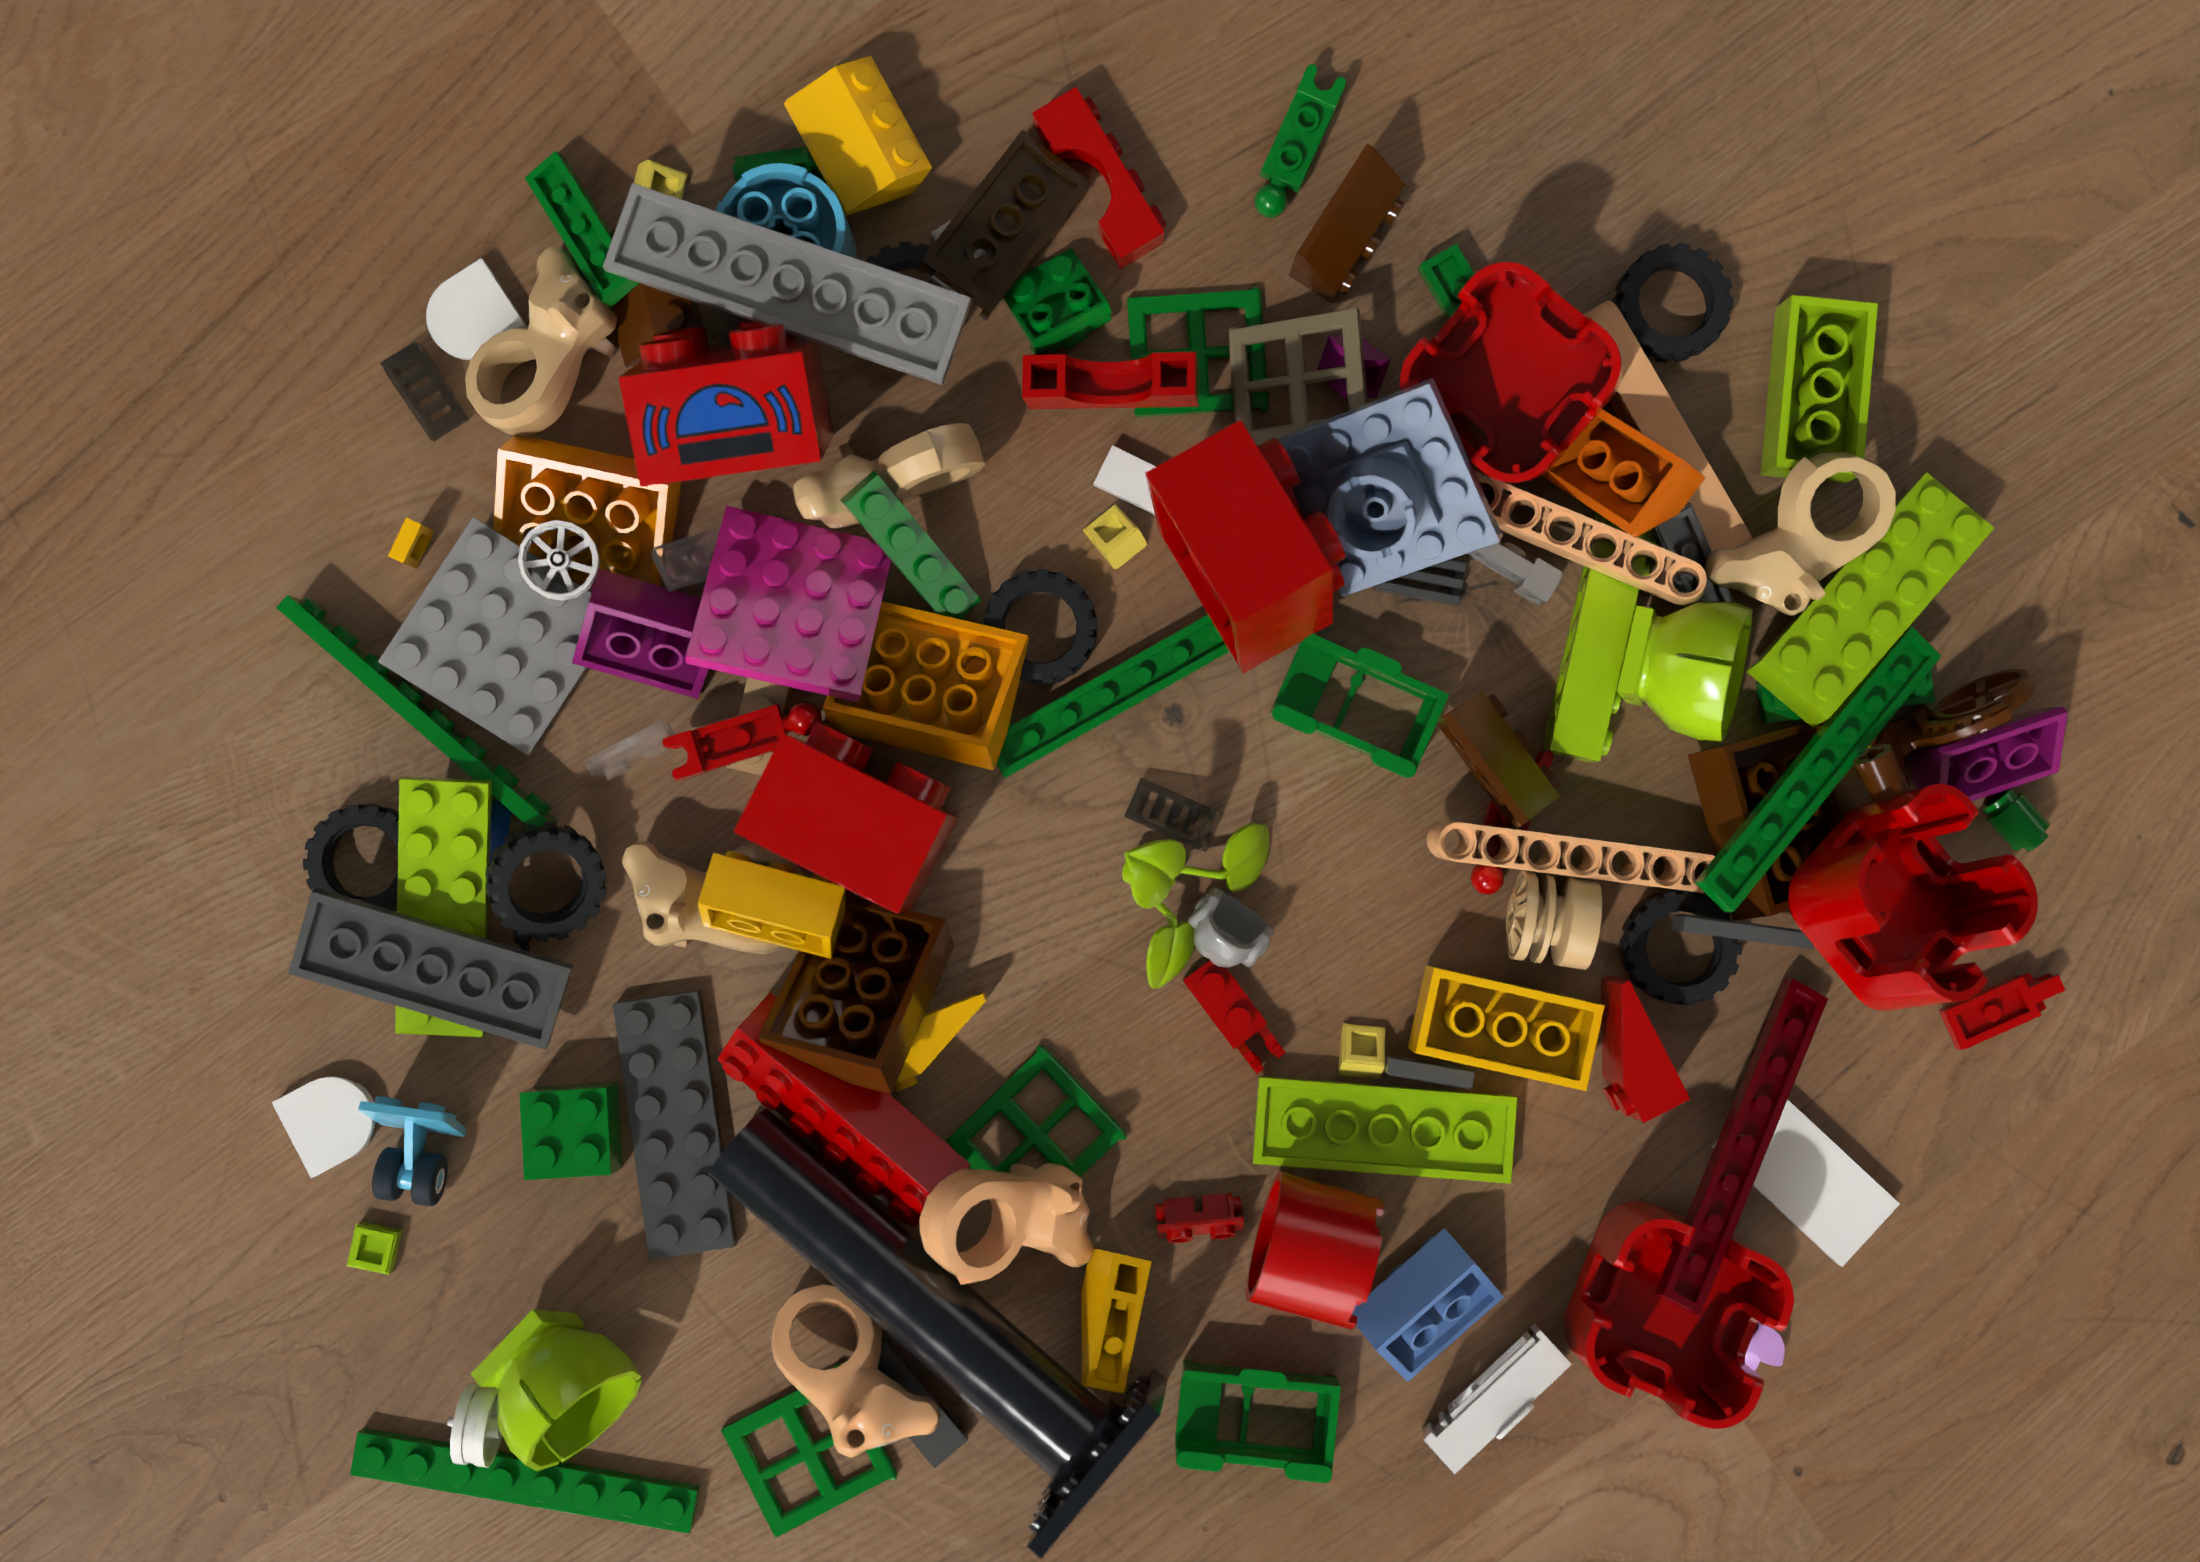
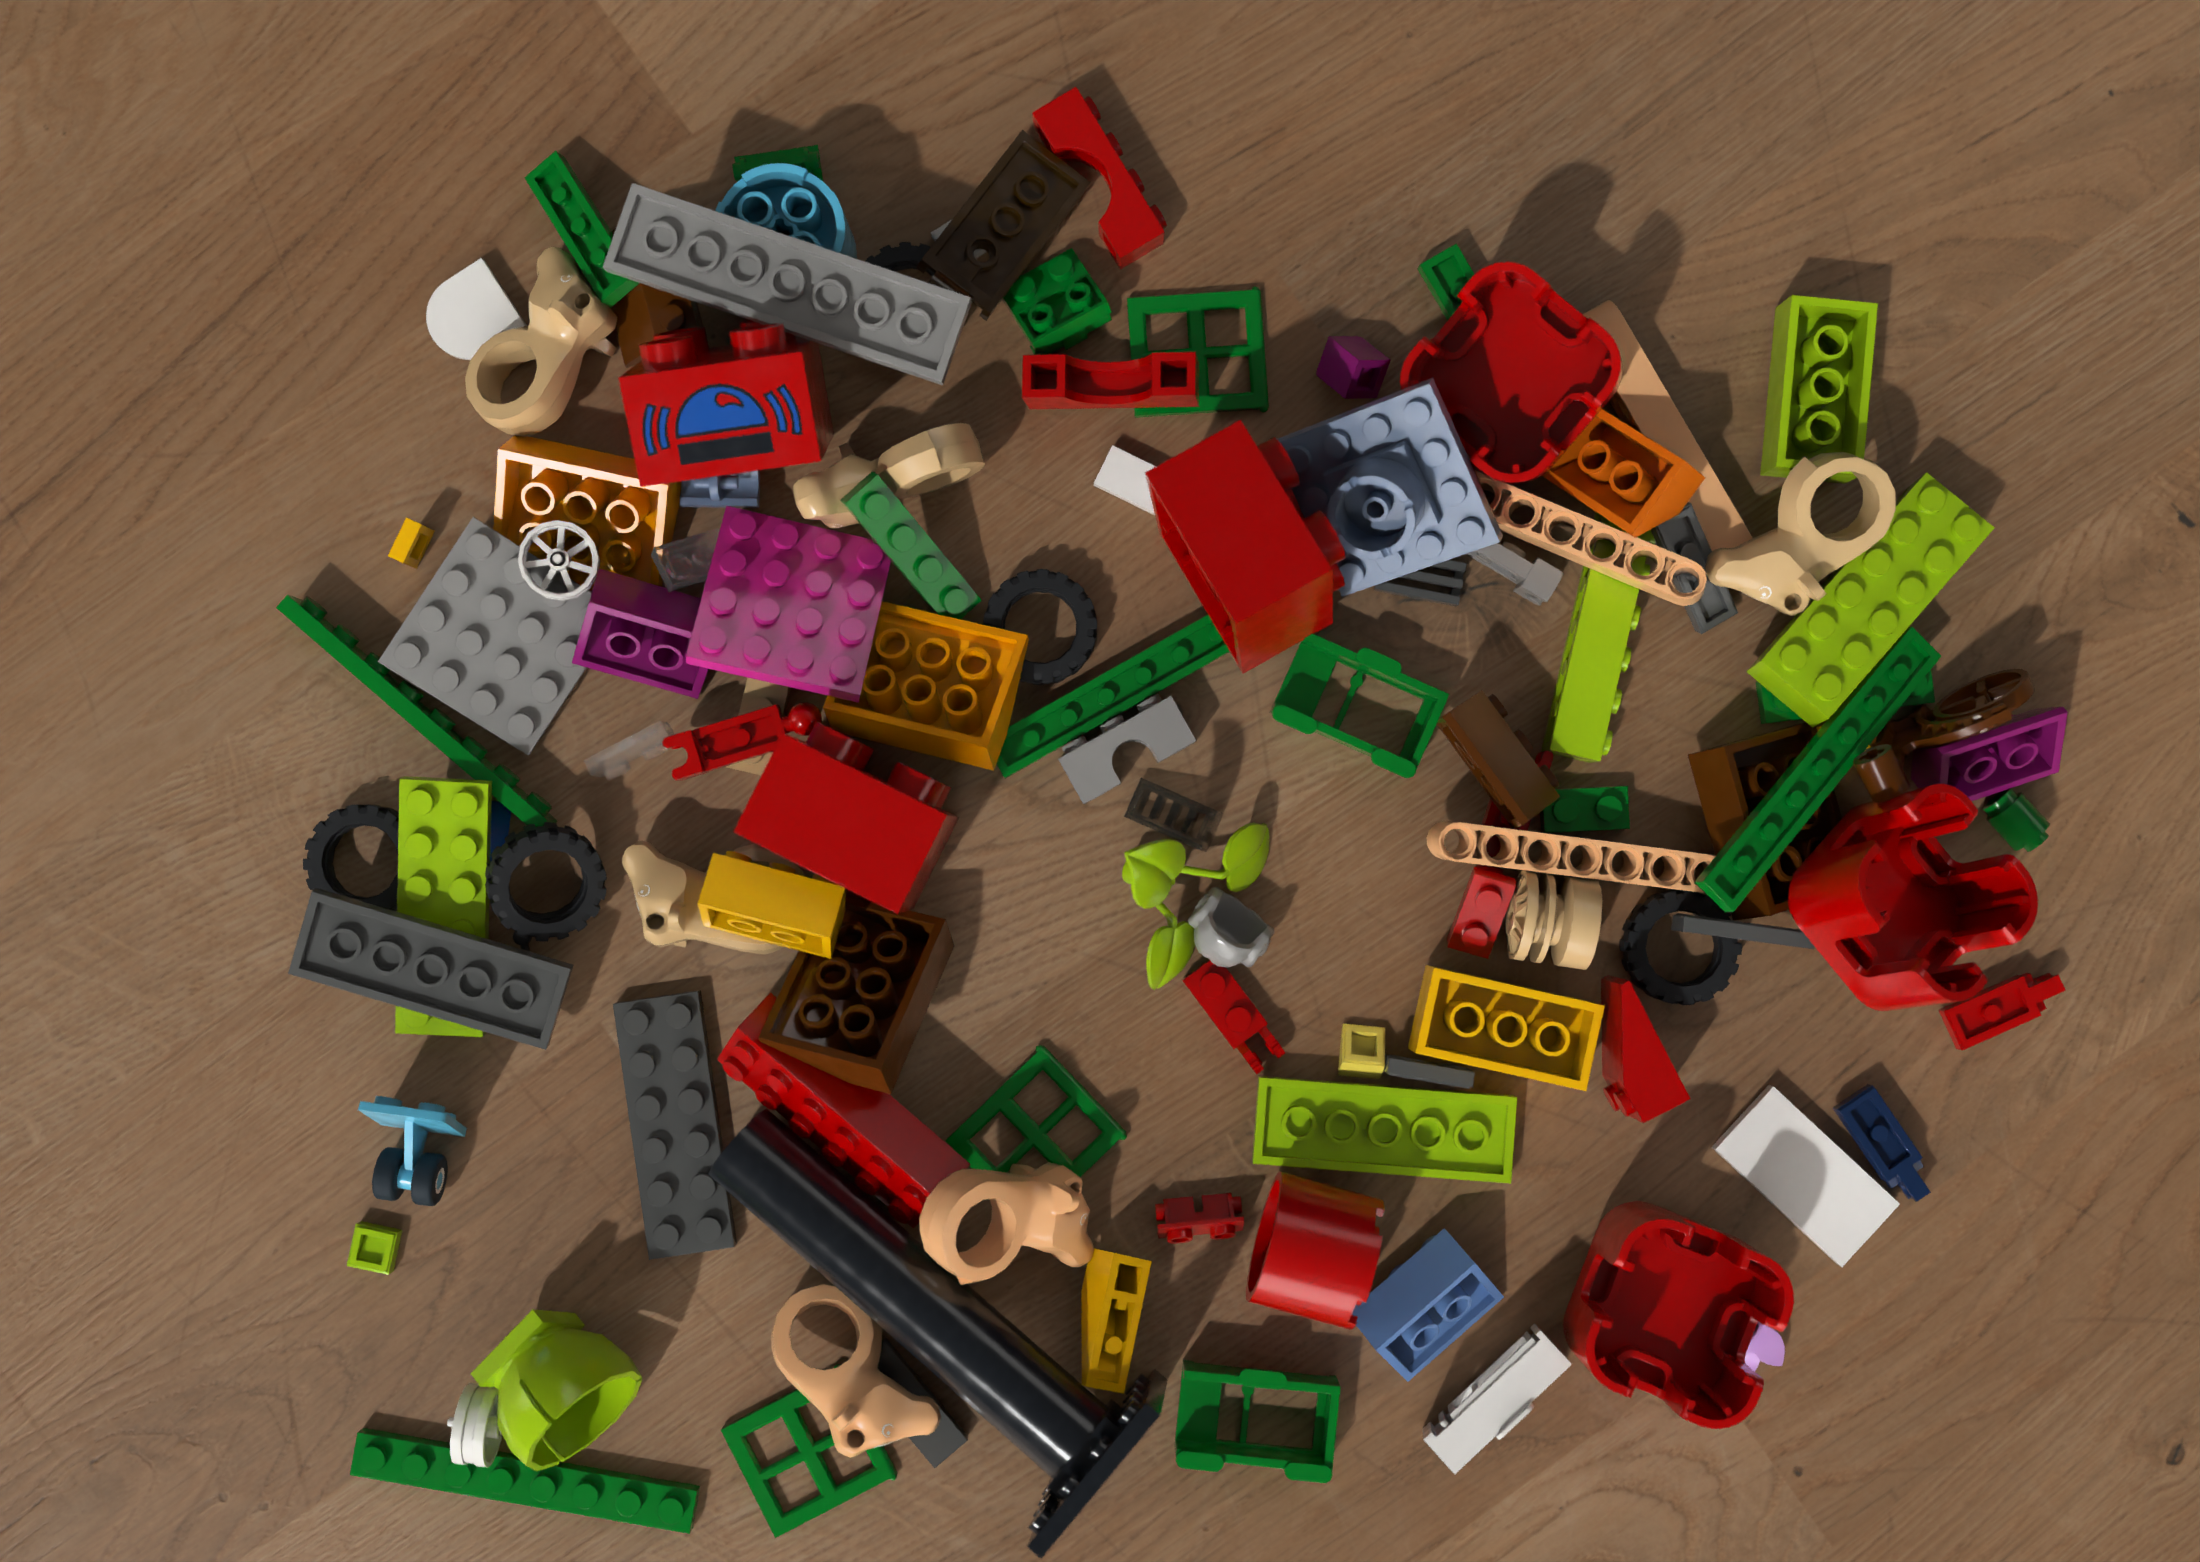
white tile [272,1076,375,1179] -> none
clear smoke slope [380,342,470,442] -> none
green brick [519,1082,623,1180] -> none
light yellow slope [634,159,688,199] -> none
yellow slope [784,56,932,216] -> none
yellow slope [893,991,988,1093] -> none
light yellow slope [1083,504,1147,570] -> none
dark tan window [1227,308,1367,446] -> none
green plate [1254,64,1347,218] -> none
reddish brown slope [1289,143,1405,303] -> none
black tyre [1613,243,1734,363] -> none
lime plate [1617,601,1752,741] -> none
dark red plate [1655,978,1828,1315] -> none
none -> sand blue hips [680,470,760,508]
none -> light grey arch [1058,694,1196,805]
none -> red plate [1447,867,1516,959]
none -> green plate [1540,786,1630,833]
none -> dark blue hinge [1833,1084,1931,1202]

